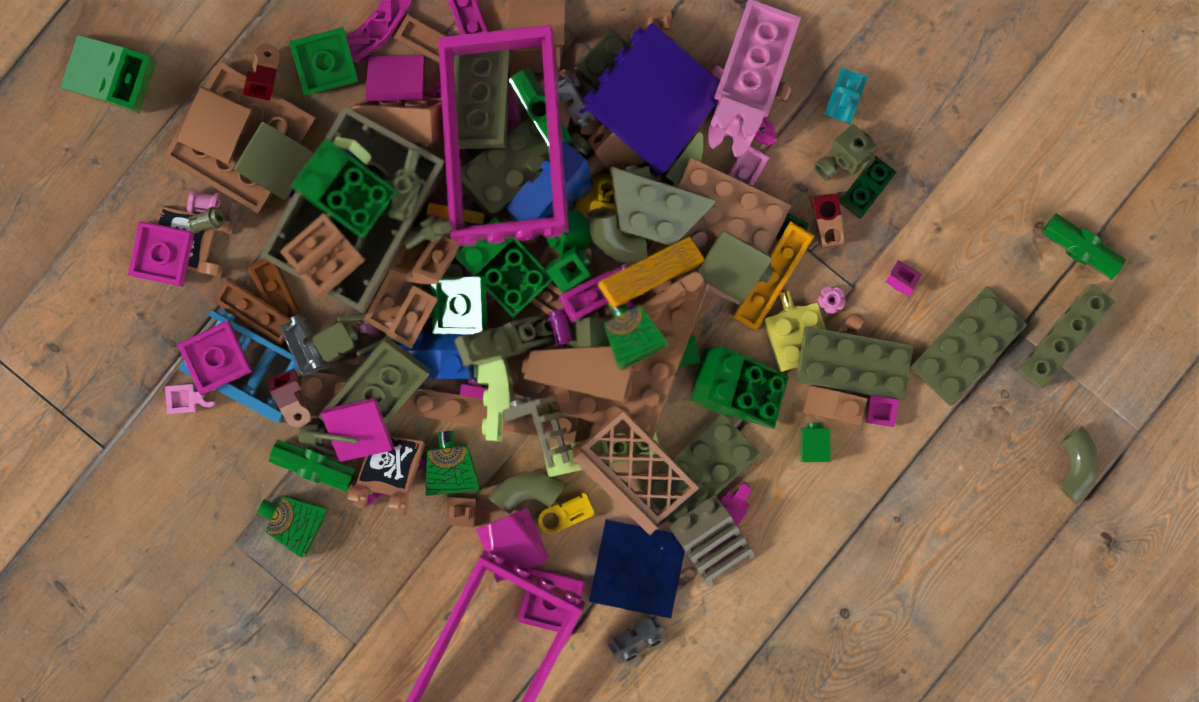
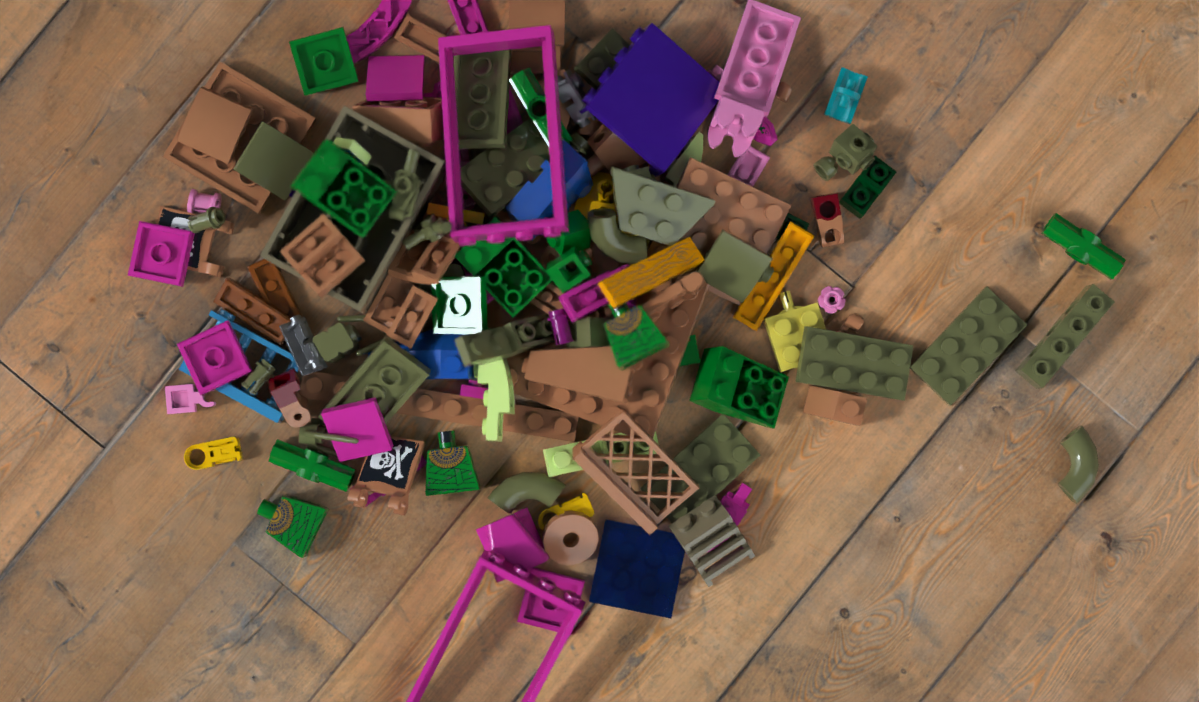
green slope [60,35,157,114] -> none
dark red leg [243,44,280,101] -> none
bright pink plate [357,321,382,337] -> none
nougat tile [446,497,477,527] -> none
dark tan plate [502,395,572,469] -> none
flat silver hinge [608,615,668,664] -> none
nougat tile [643,11,673,40] -> none
green brick [800,423,831,462] -> none
dark pink plate [865,395,899,427] -> none
dark pink plate [885,260,922,297] -> none
none -> yellow piece [184,437,243,470]
none -> olive pin [241,359,276,395]
none -> nougat tile [542,510,599,565]

